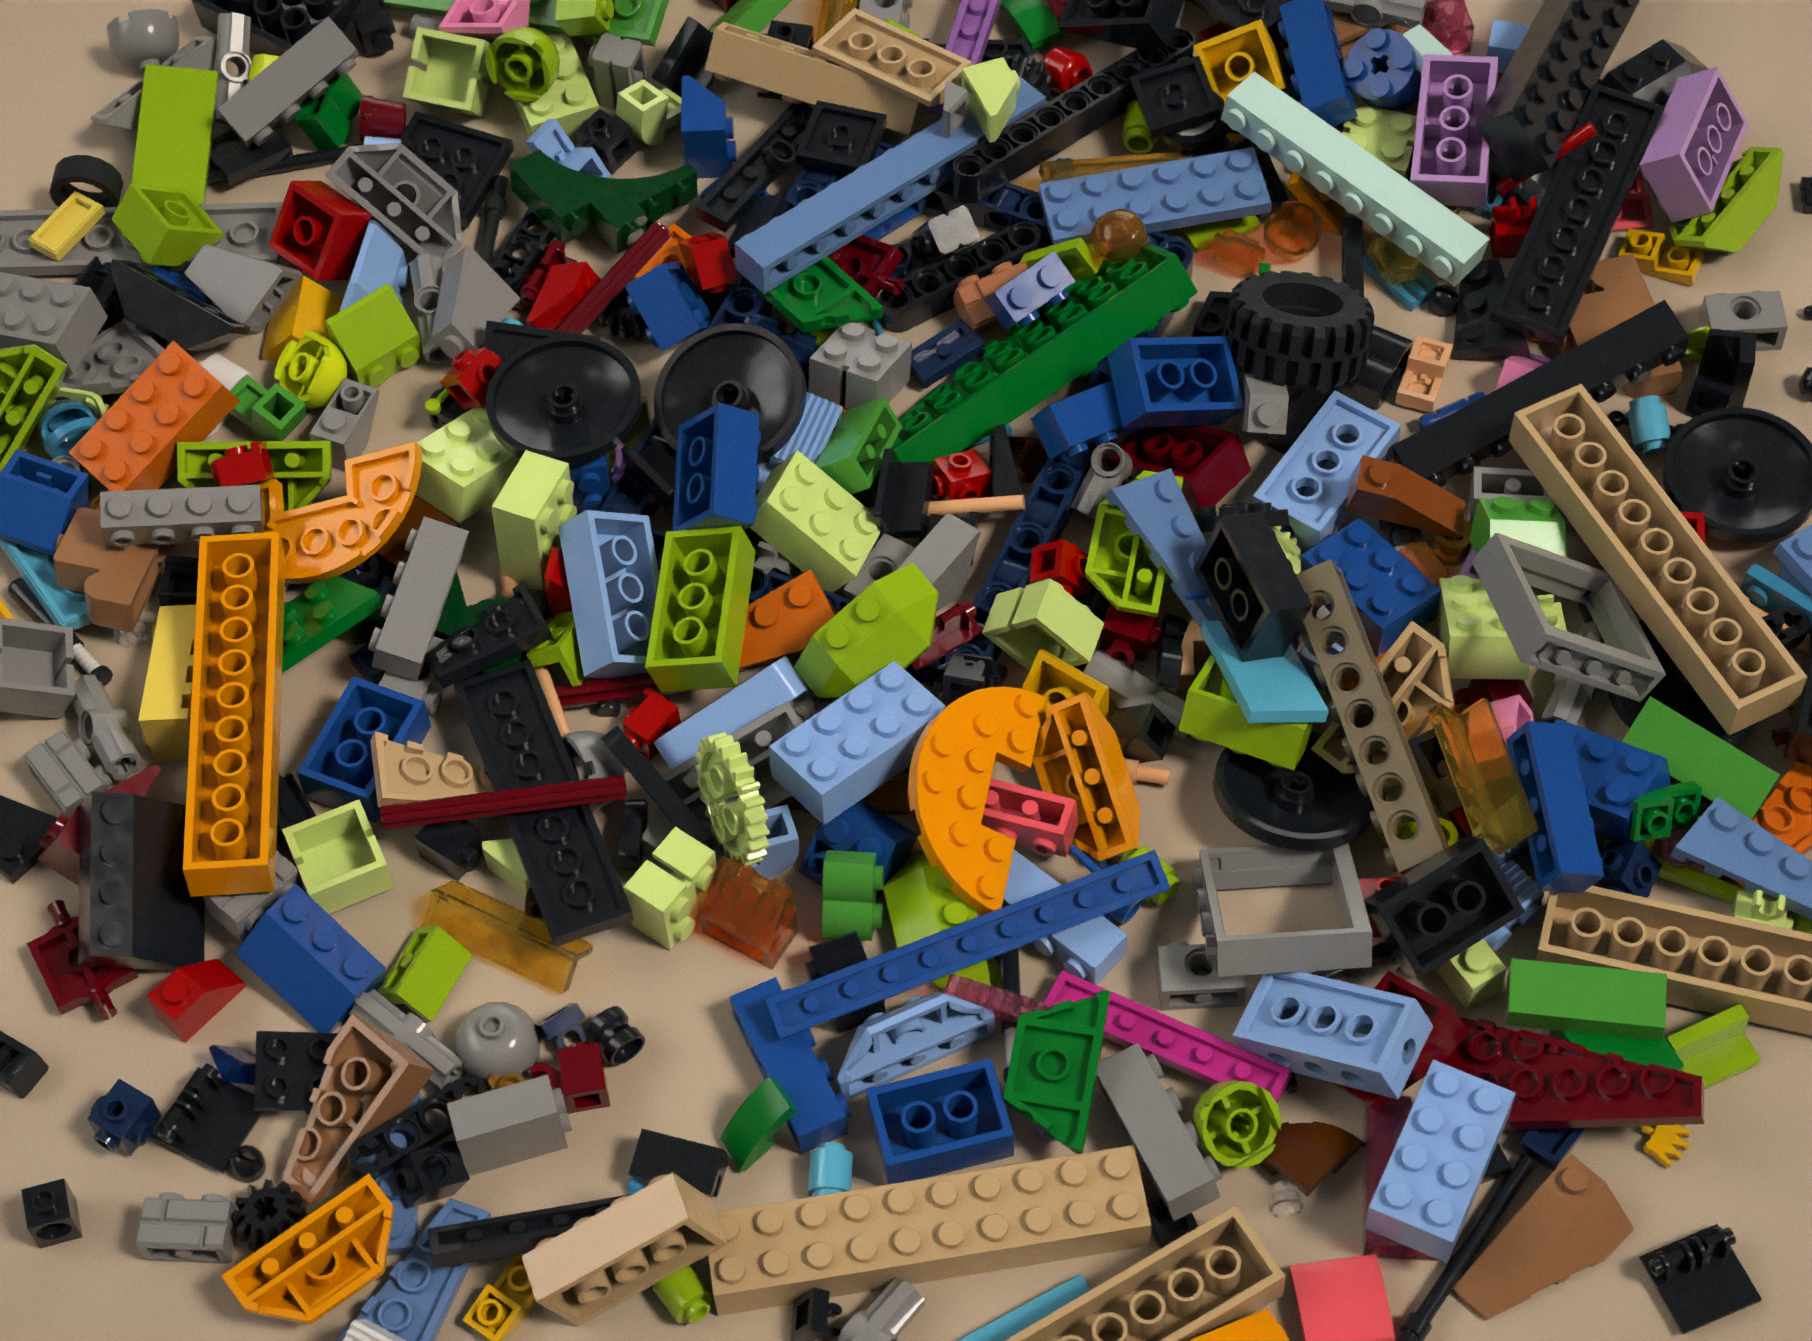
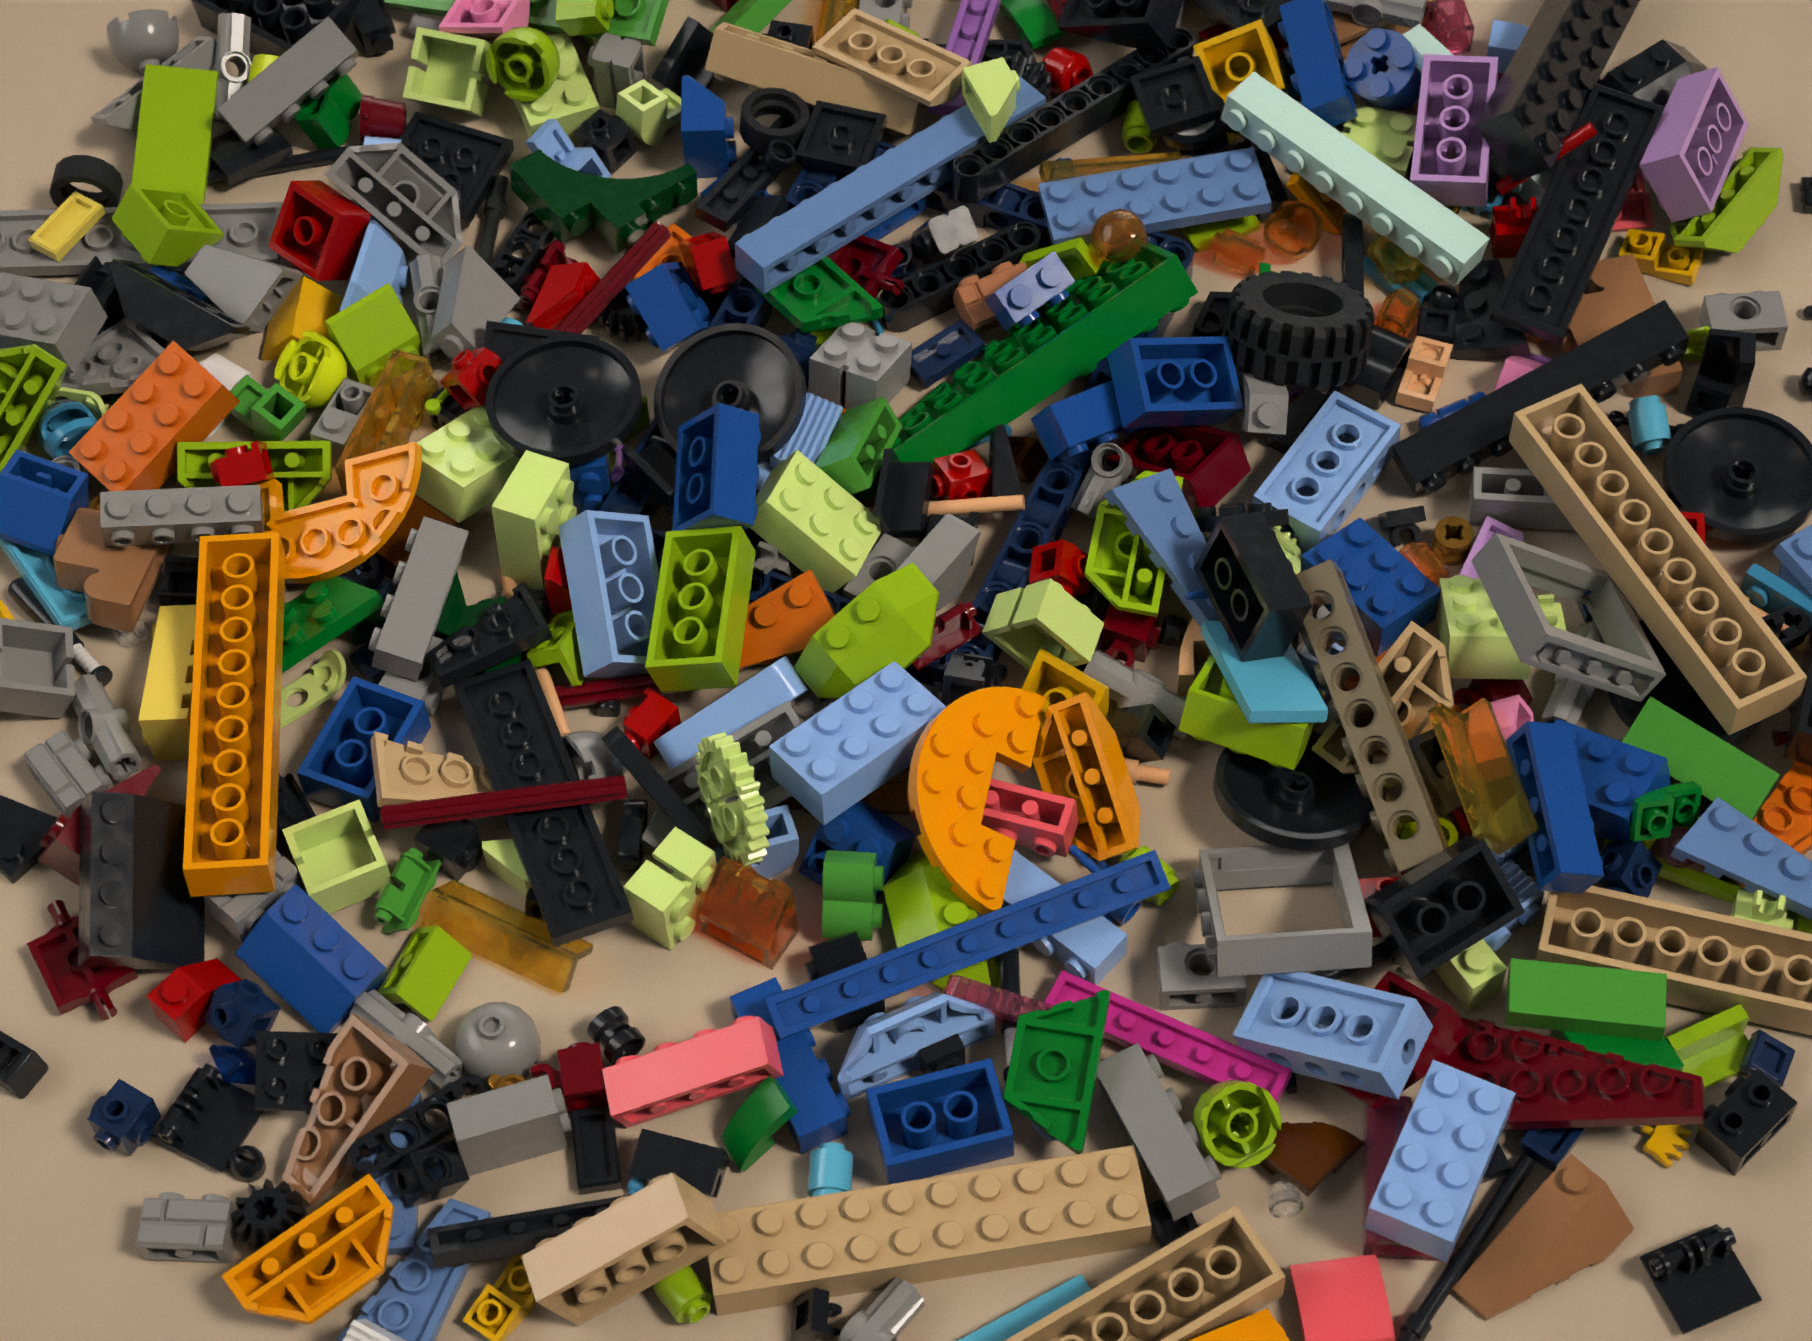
black brick [21,1178,83,1249] -> none
dark blue tile [535,1003,588,1050] -> none
dark blue axle [743,314,789,338] -> none
light grey slope [943,81,969,138] -> none
black beam [1155,637,1183,690] -> none
dark orange slope [1345,455,1466,539] -> none
bright green slope [1469,496,1567,557] -> none
none -> dark blue brick [203,979,281,1049]
none -> yellowish green piece [280,650,347,729]
none -> clear yellow brick [335,349,437,495]
none -> bright green hinge [373,848,442,934]
none -> black tile [570,1105,622,1195]
none -> coral brick [602,1016,784,1128]
none -> black tyre [739,87,809,154]
none -> black tile [919,1033,965,1075]
none -> clear orange brick [1373,289,1420,338]
none -> black tile [1416,306,1457,344]
none -> black brick [1694,1069,1798,1176]
none -> dark blue tile [1739,1029,1796,1087]

